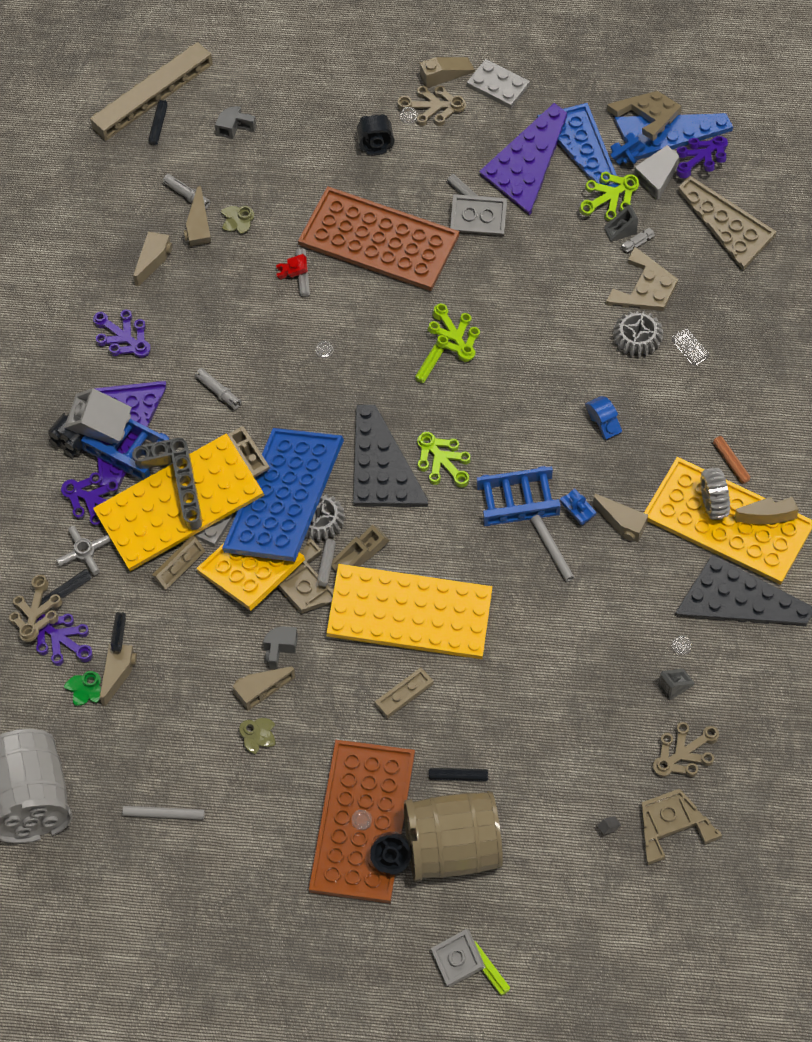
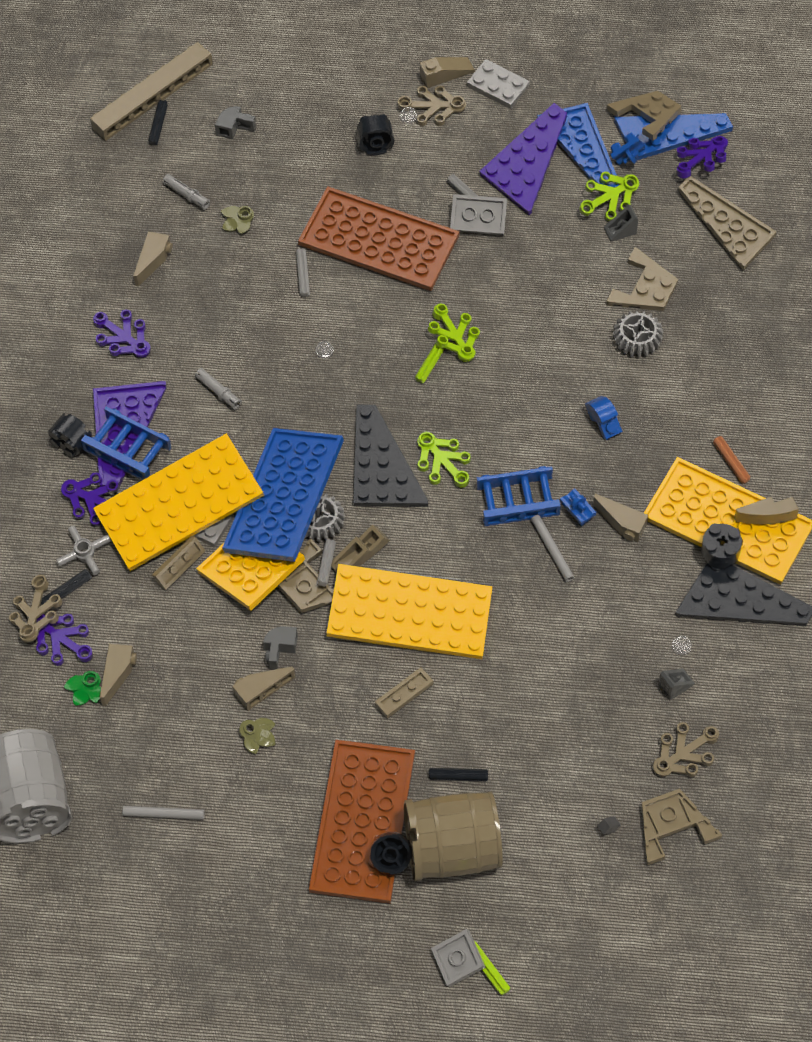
light grey slope [64,388,132,444] -> none
black axle [111,612,126,652] -> none
dark grey beam [132,438,203,530] -> none
dark tan slope [183,186,211,246] -> none
dark tan slope [227,426,270,477] -> none
red plate [276,254,308,280] -> none
clear plate [352,810,372,830] -> none
light grey axle [622,228,655,253] -> none
light grey slope [634,145,679,200] -> none
clear plate [672,328,709,366] -> none
light grey gear [700,467,730,520] -> none
none -> black brick [701,523,742,569]

